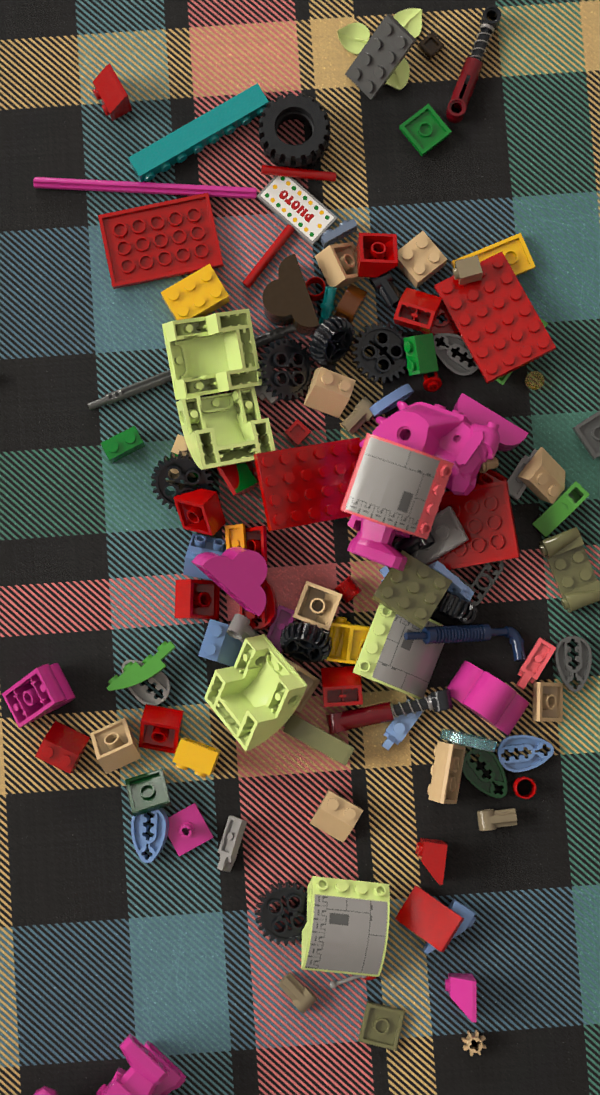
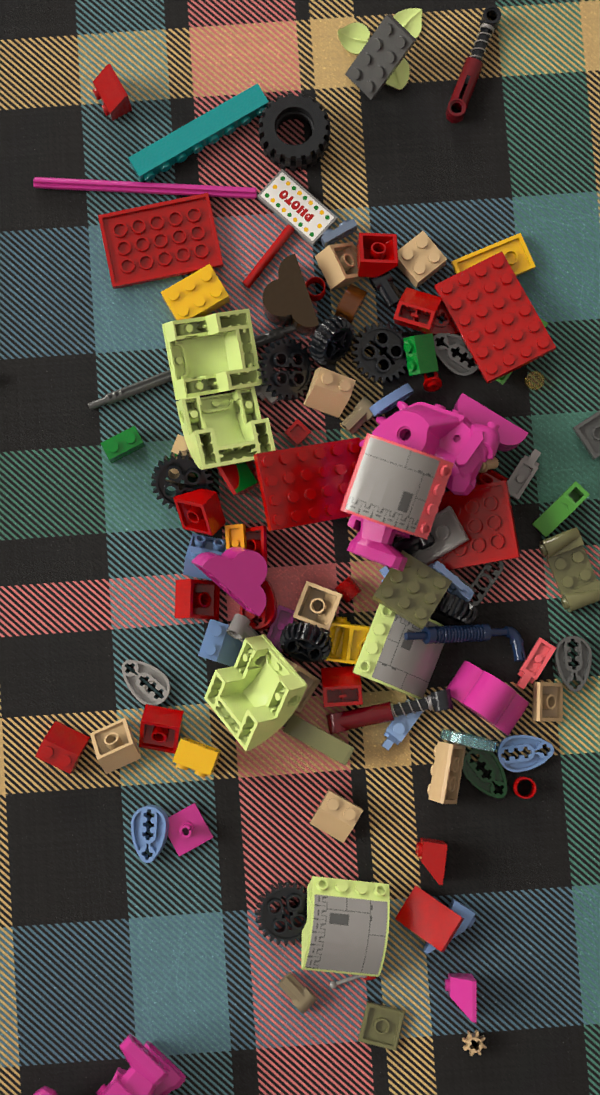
dark pink brick [2,663,76,728] -> none
bright green slope [107,641,176,691] -> none
tile [125,768,171,816] -> none
light grey hinge [217,815,247,872] -> none
red piece [261,165,336,182] -> none
teal pin [319,286,337,324] -> none
green plate [399,103,452,157] -> none
dark brown tile [418,32,444,60] -> none
dark tan brick [452,255,483,285] -> none
dark tan piece [477,808,517,831] -> none
tan slope [517,447,565,504] -> none

